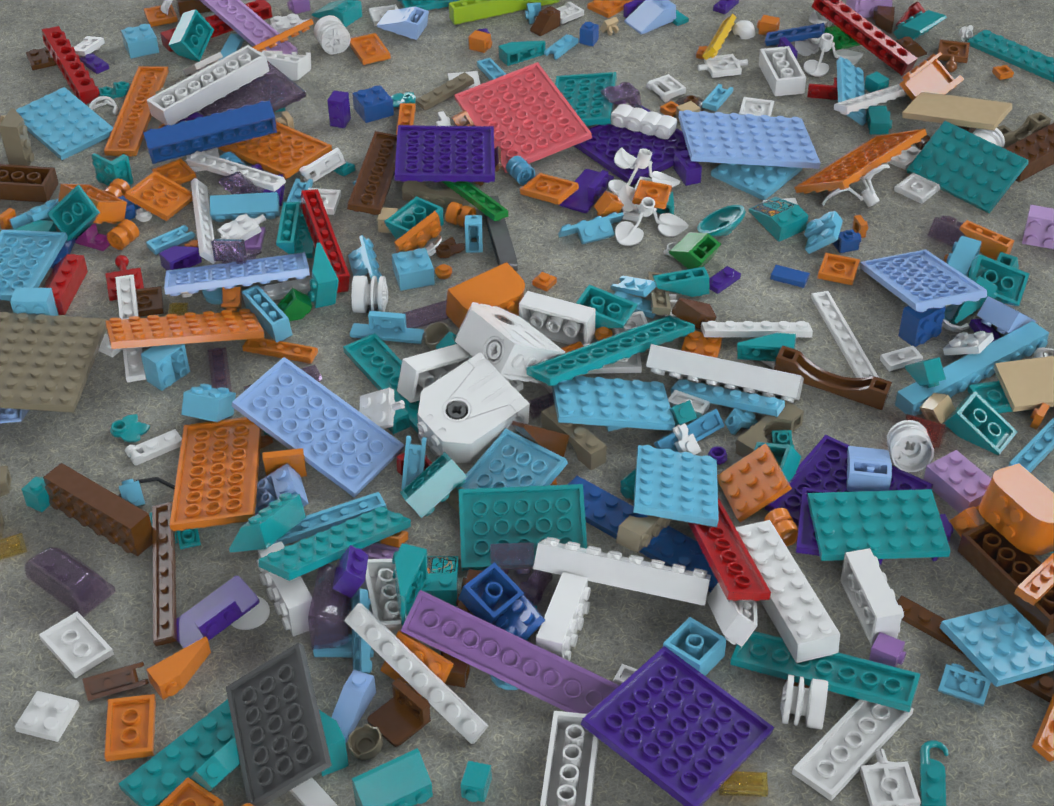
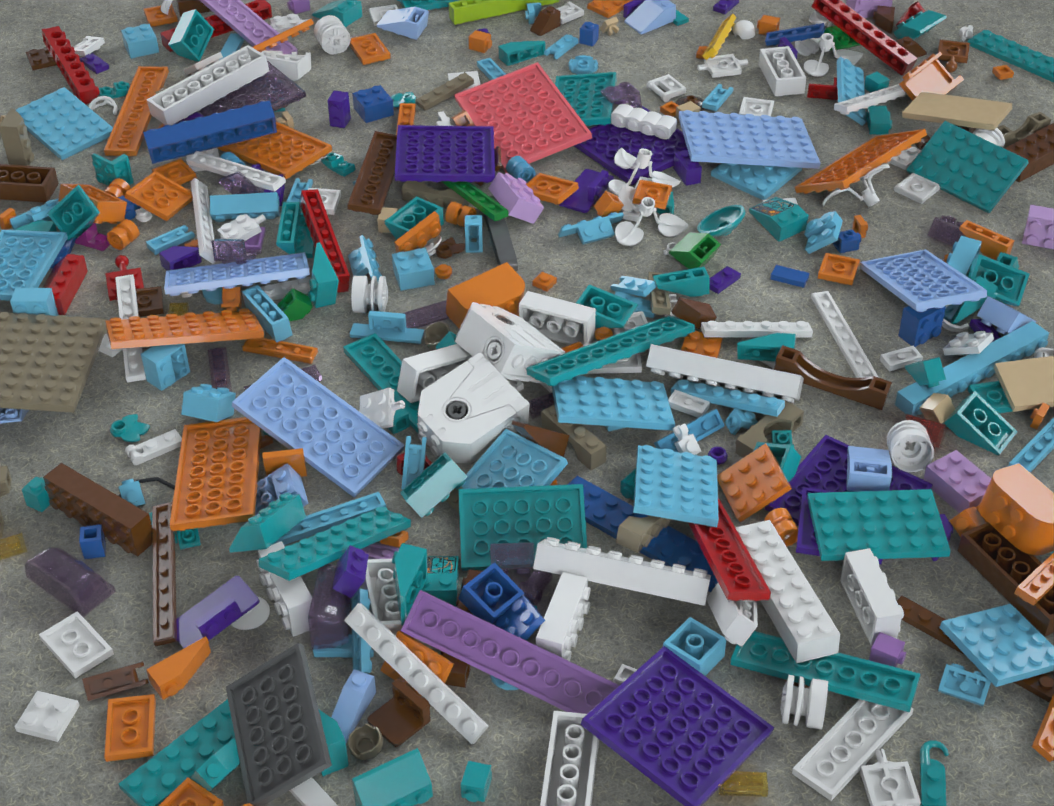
white plate [299,148,346,183] -> none
teal brick [670,400,697,427] -> none
none -> blue brick [79,525,106,560]
none -> lavender brick [488,172,544,223]
none -> medium azure tile [568,55,598,74]

